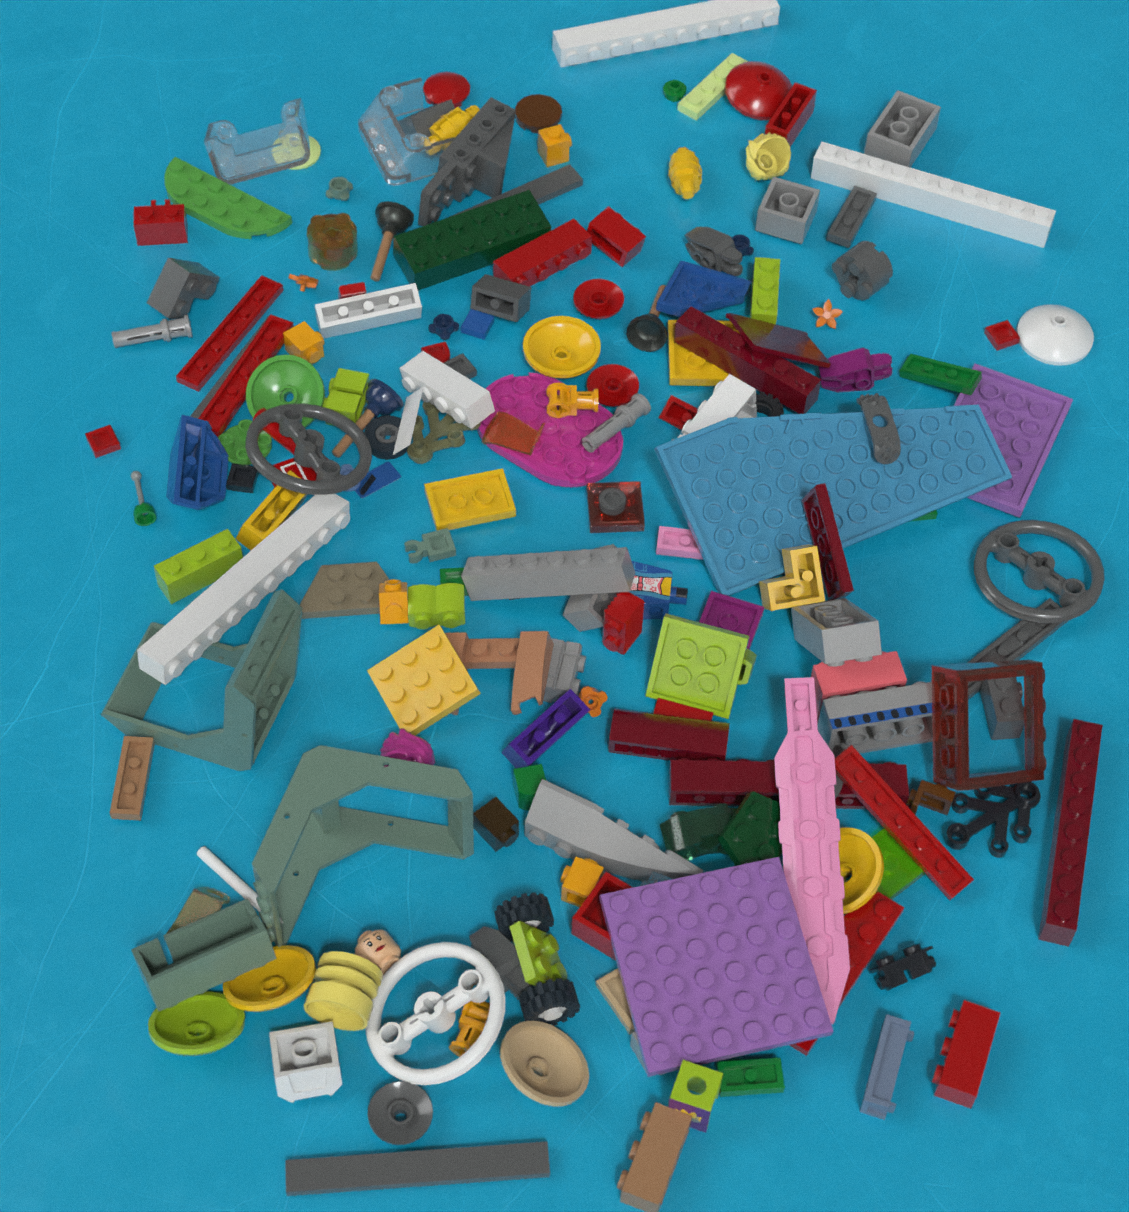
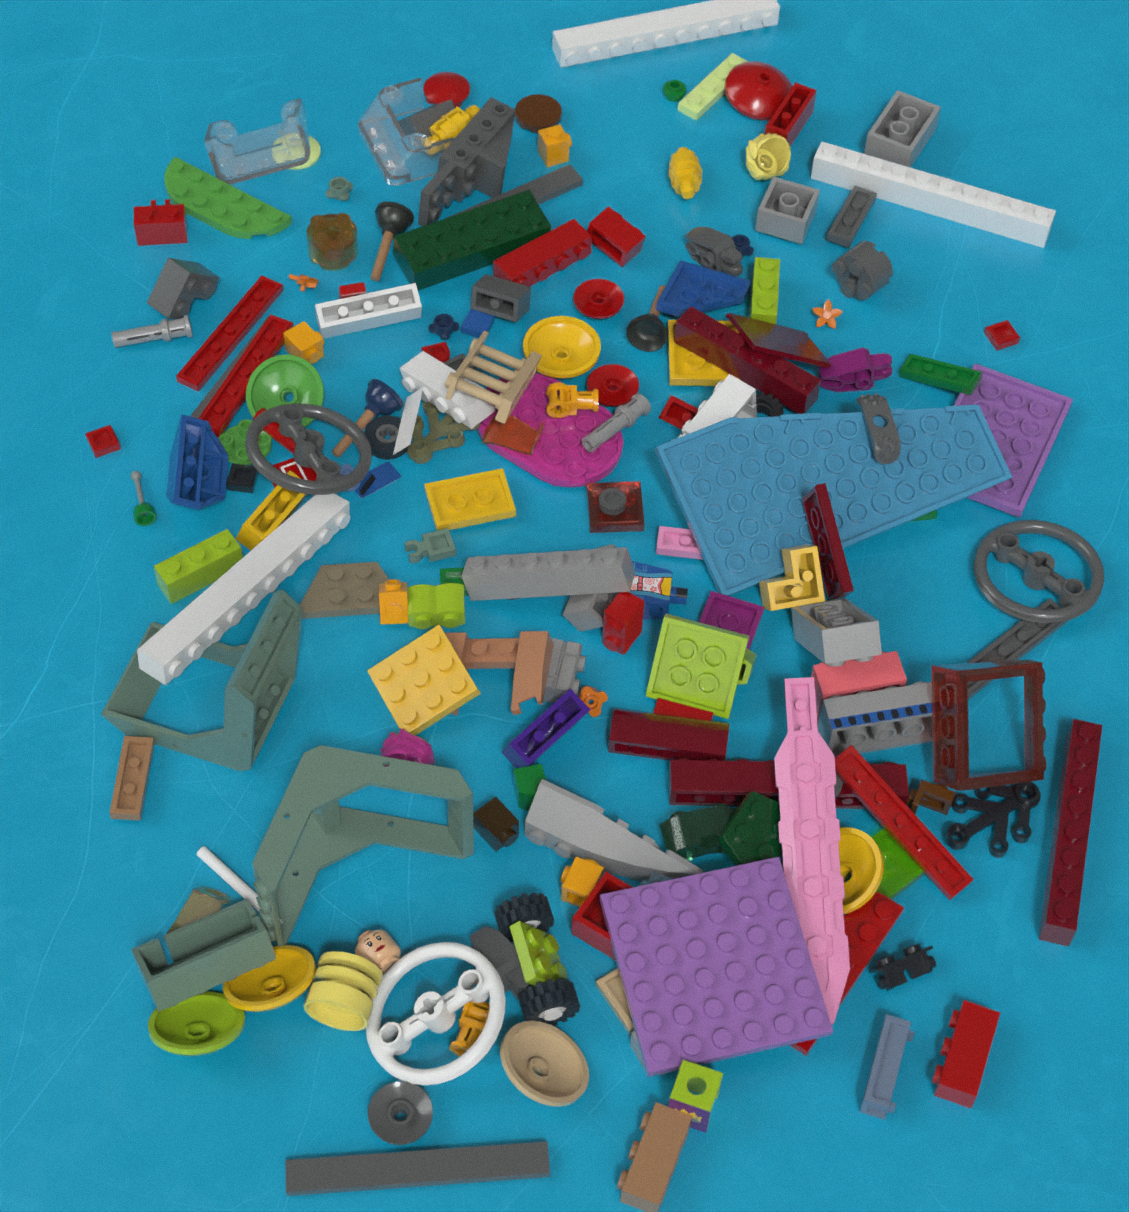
white slope [269,1021,342,1103] -> none
lime piece [322,368,370,426] -> none
green plate [716,1058,785,1097] -> none
dark grey brick [980,671,1029,740] -> none
white dish [1017,305,1094,366] -> none
none -> tan fence [445,331,542,424]

